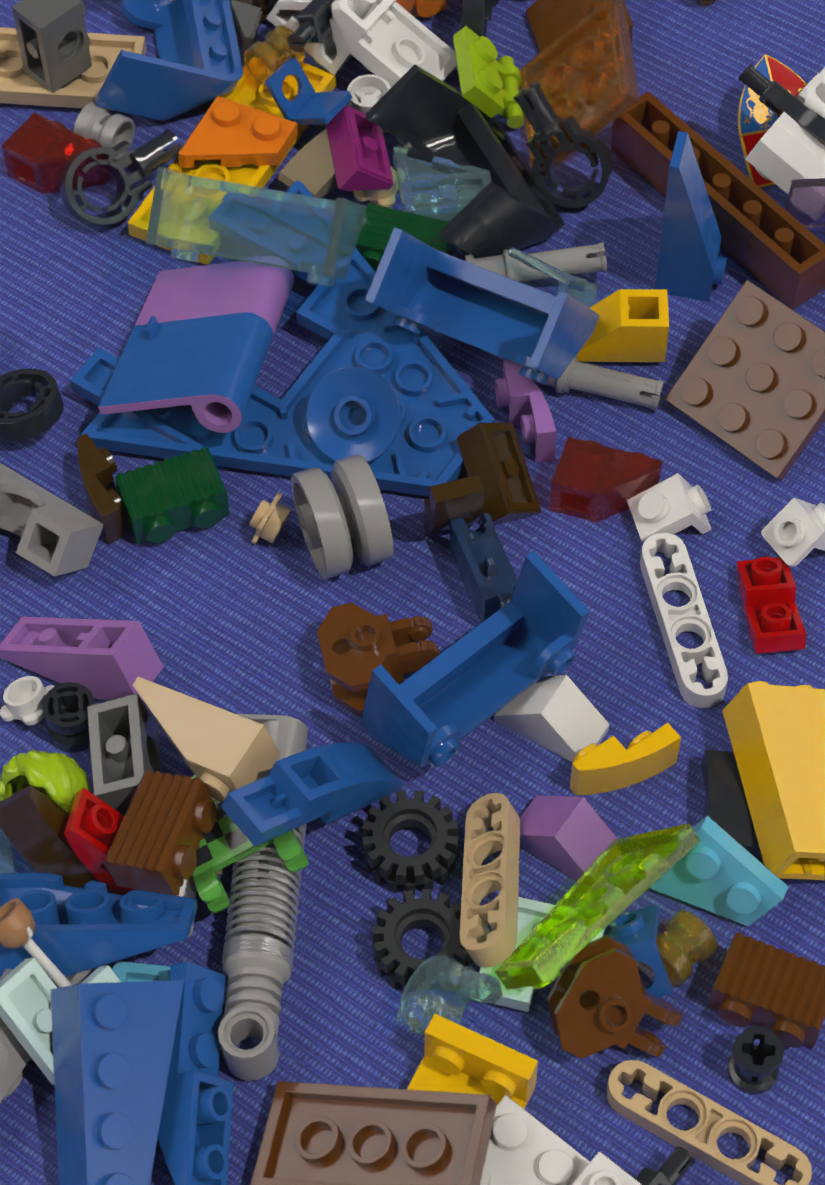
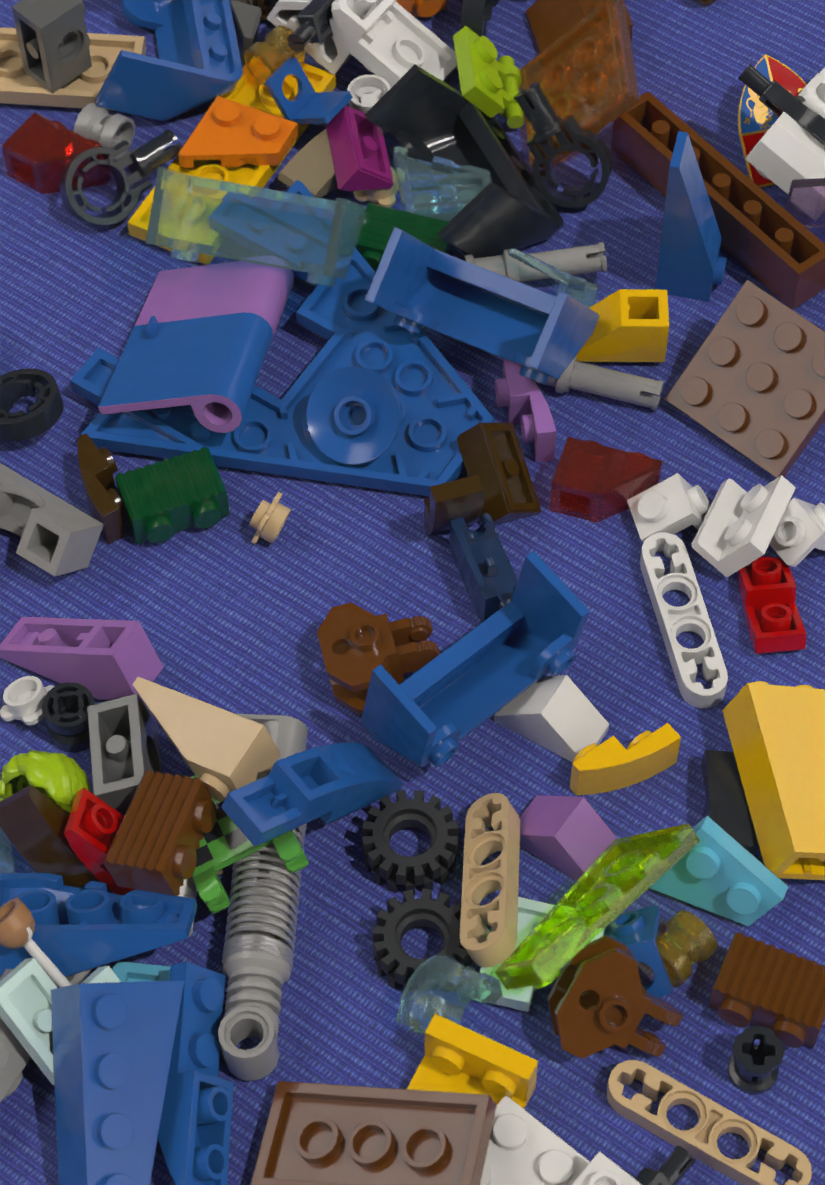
light grey wheel [291,454,393,579] -> none
none -> white bracket [692,475,796,577]

